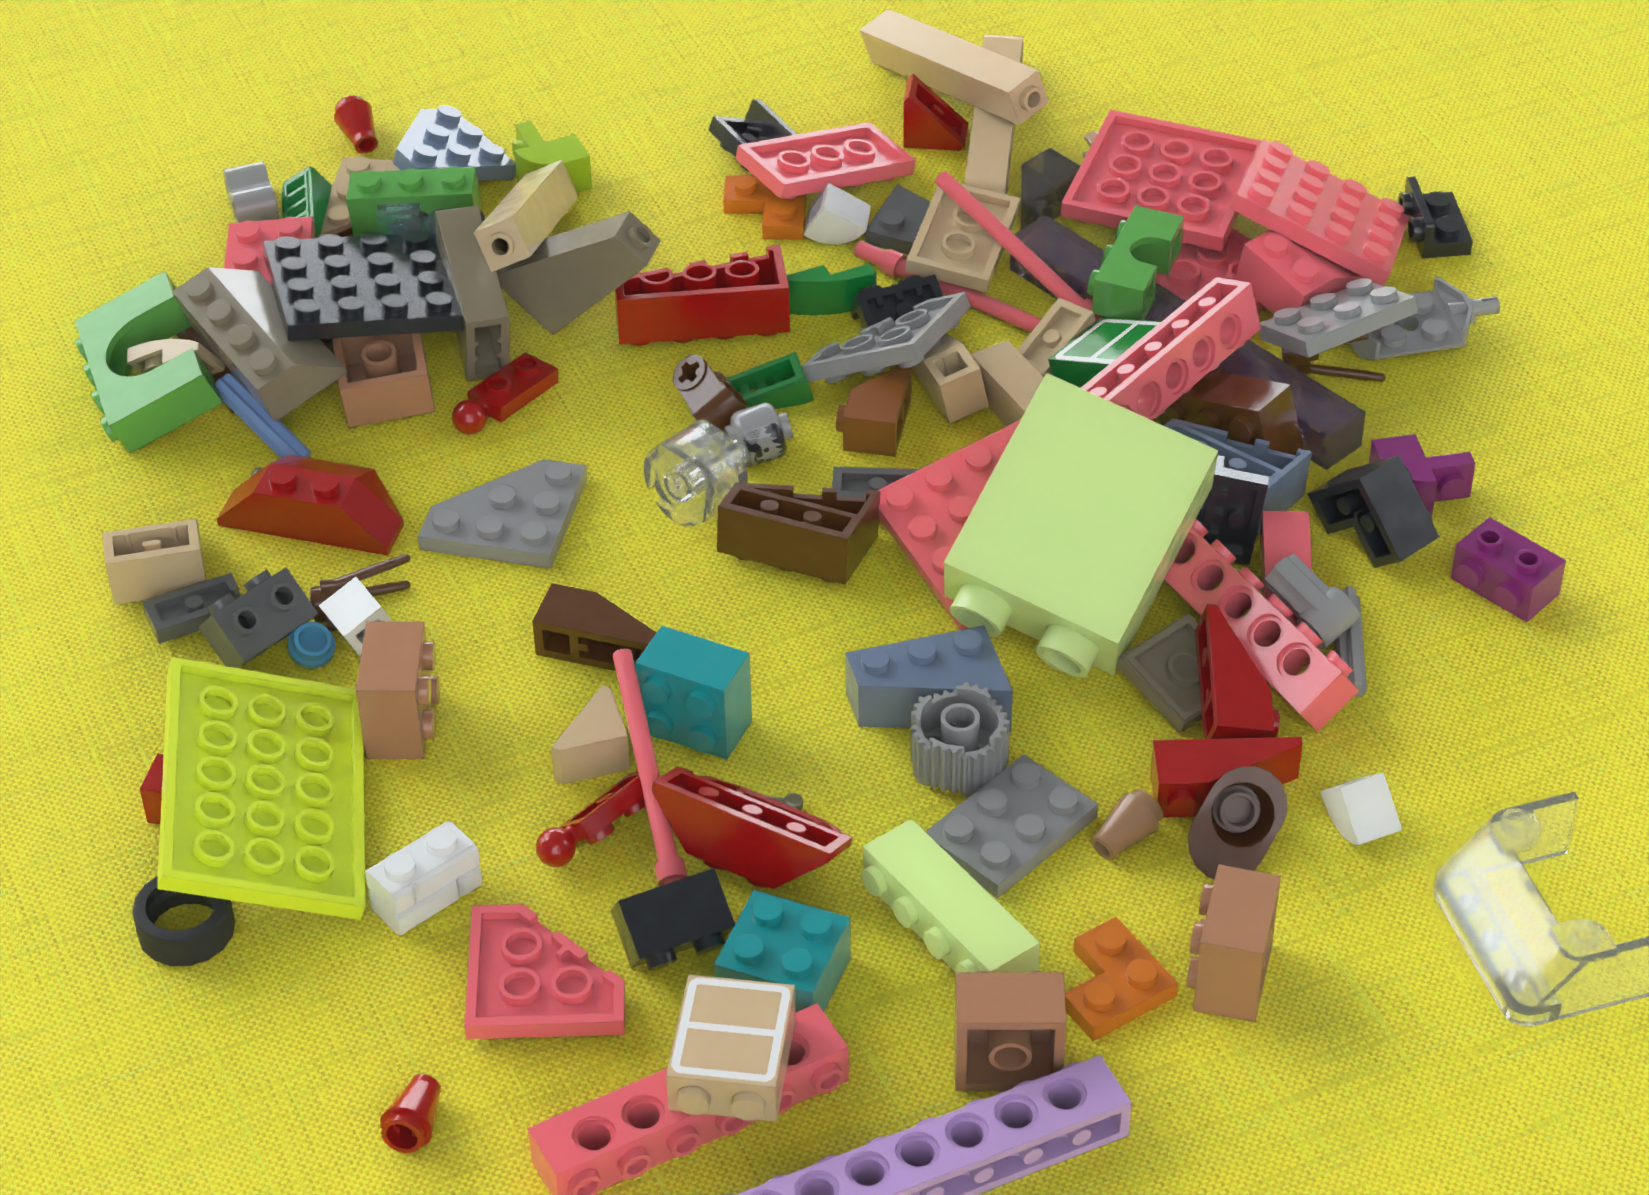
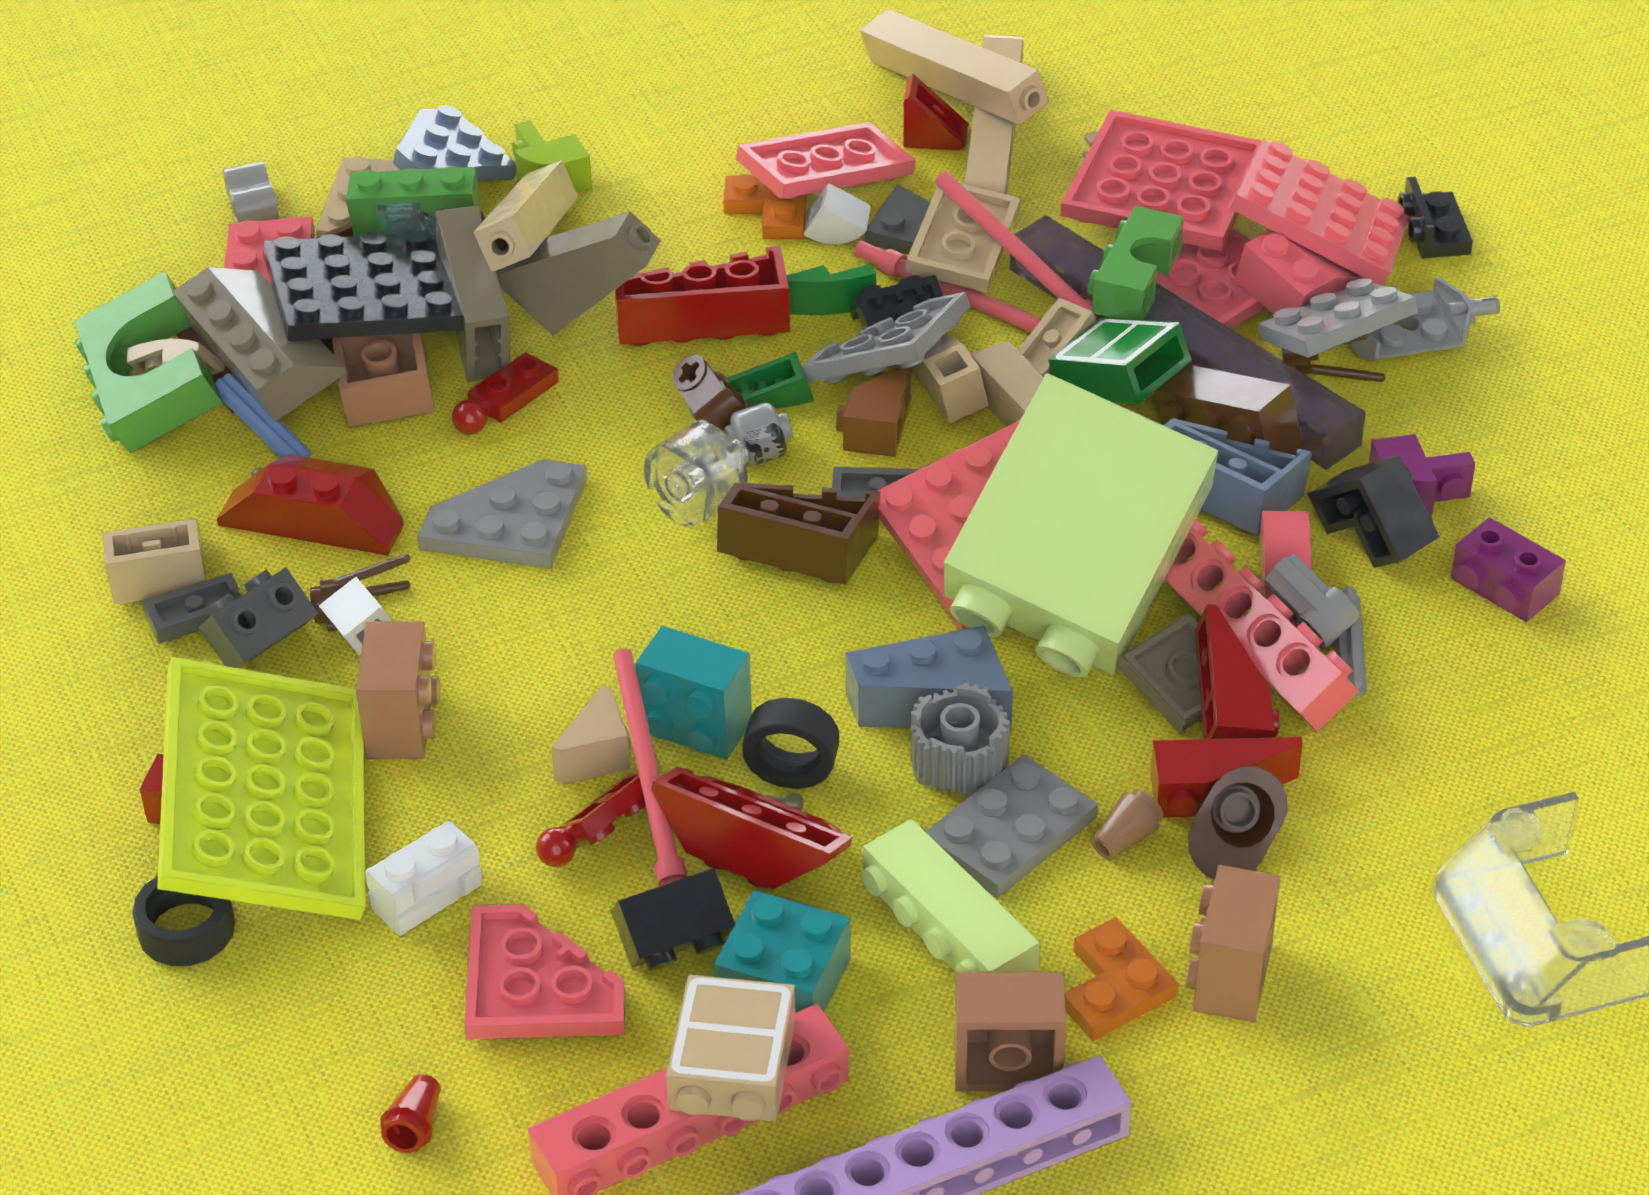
green slope [282,166,332,237] -> none
dark azure plate [287,622,336,669] -> none
red cone [334,95,378,154] -> none
reddish brown slope [532,583,657,671] -> none
black bracket [708,99,798,172] -> none
clear smoke slope [1020,148,1080,236] -> none
coral brick [1081,277,1261,420] -> none
black bracket [1196,455,1269,565] -> none
white brick [1320,773,1402,845] -> none
none -> black tyre [742,697,839,789]

